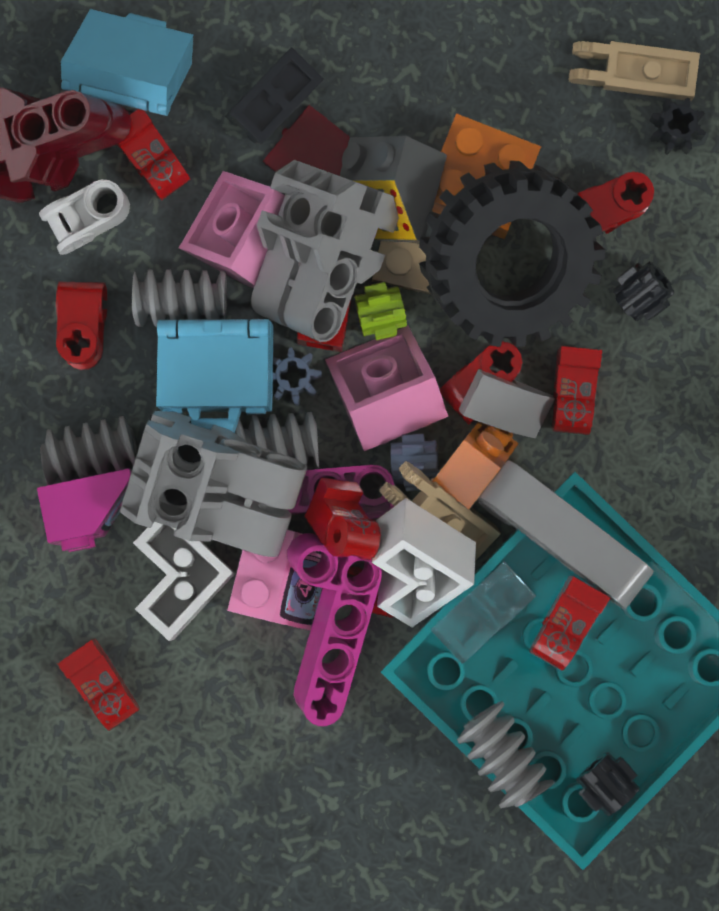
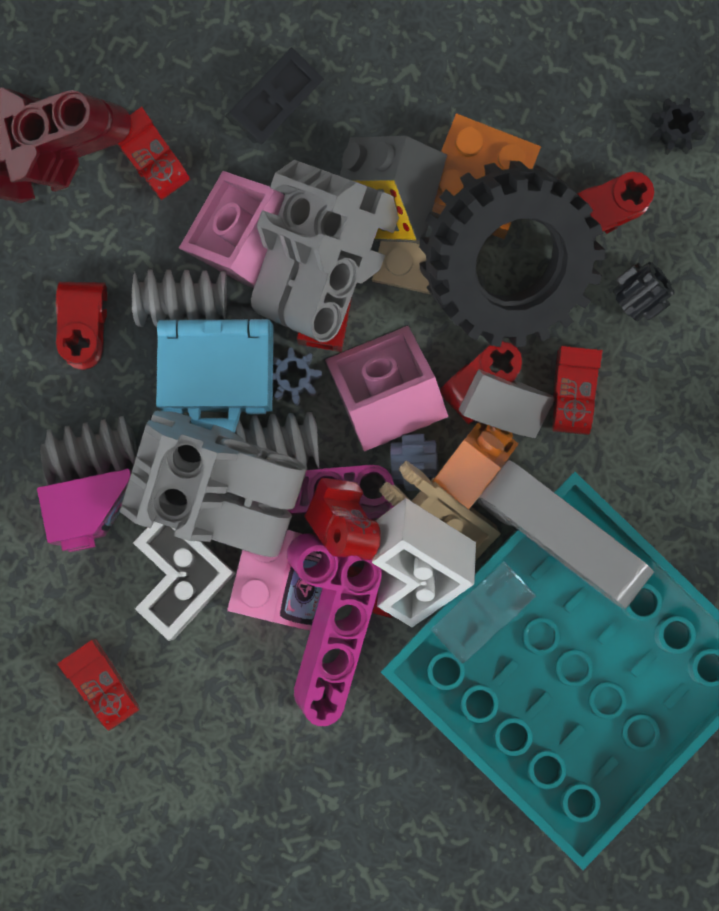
white piece [39,179,130,255] -> none
medium azure piece [61,9,193,116] -> none
dark red piece [263,105,350,176] -> none
lime gear [354,282,407,340] -> none
light grey piece [457,701,555,809] -> none
red leg [529,576,611,671] -> none
tan hinge [569,41,700,101] -> none
black gear [576,752,640,816] -> none

